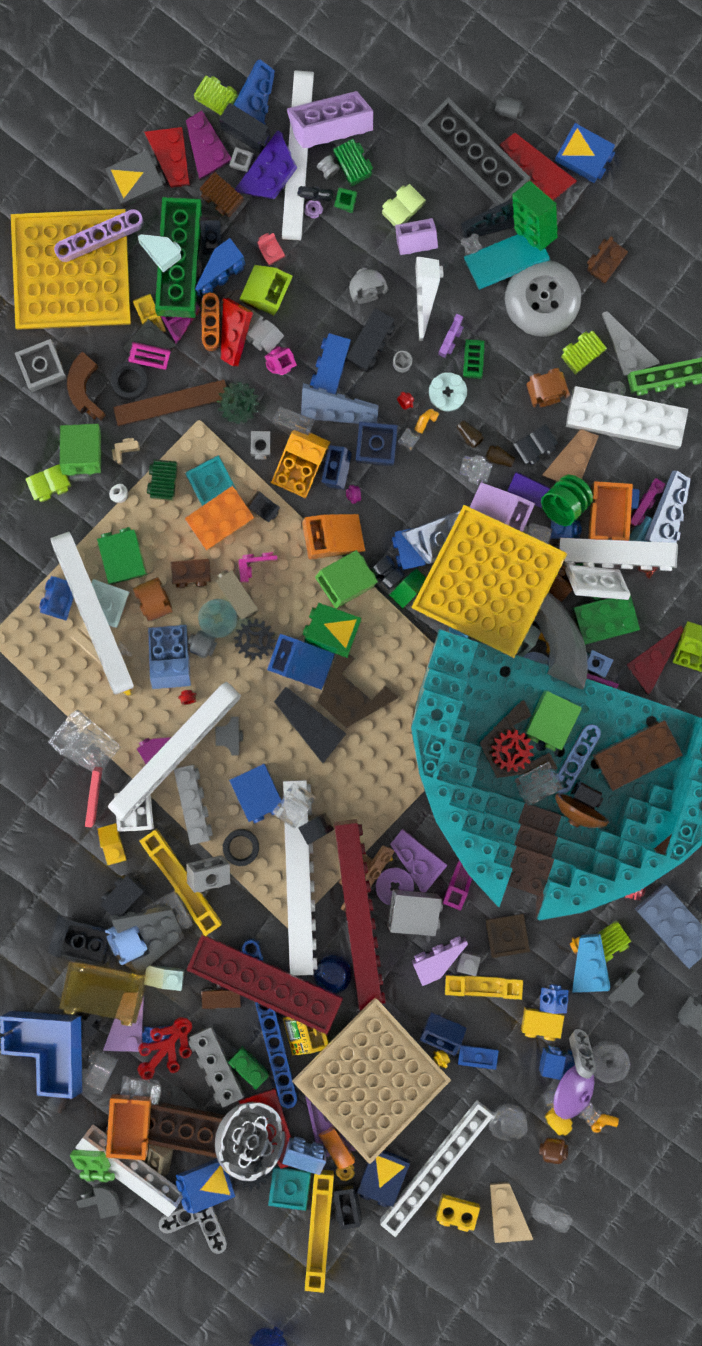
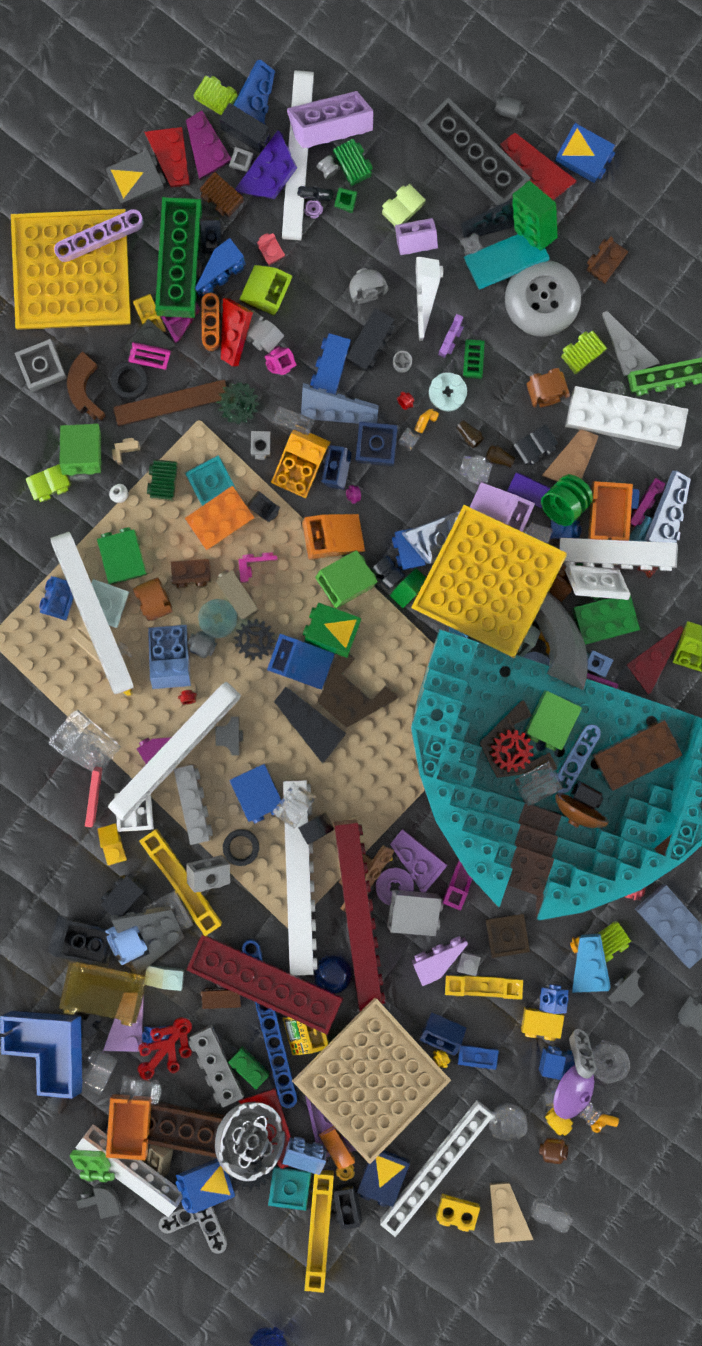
light aqua slope [138,234,181,272] -> none

